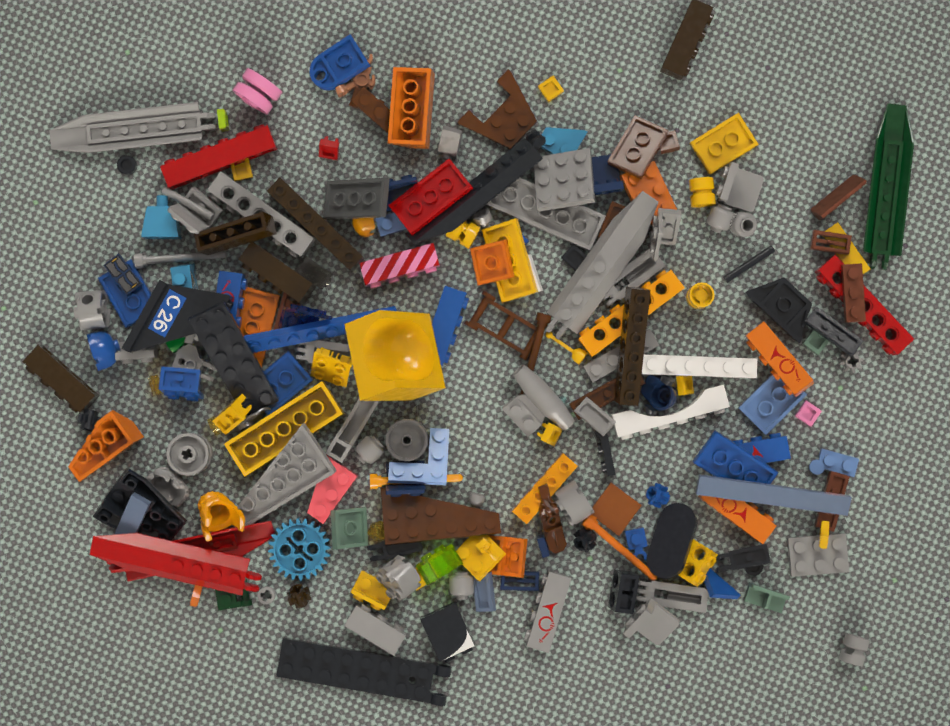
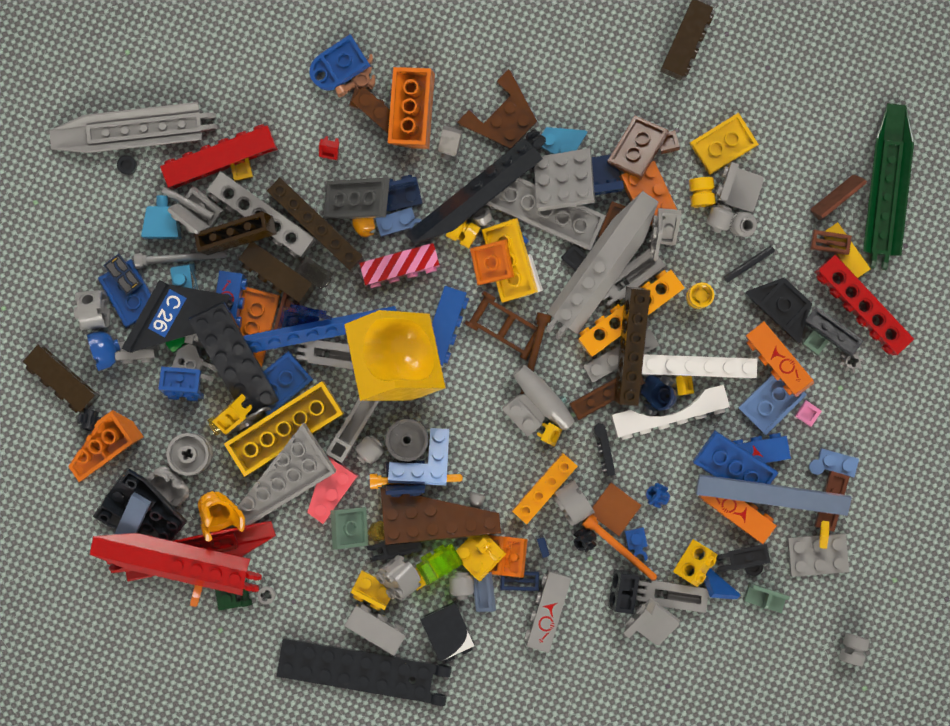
clear yellow tile [148,375,162,397] -> none
lime tile [217,109,229,132] -> none
bright pink wheel [232,68,282,115] -> none
dark azure gear [268,517,331,581] -> none
dark brown gear [287,584,312,608] -> none
yellow hinge [310,347,353,388] -> none
red plate [389,158,473,236] -> none
yellow tile [538,75,564,103] -> none
reddish brown piece [538,483,567,554] -> none
yellow hinge [545,332,588,365] -> none
light grey tile [574,397,616,436] -> none
black tile [647,503,698,579] -> none
copper plate [841,263,866,323] -> none

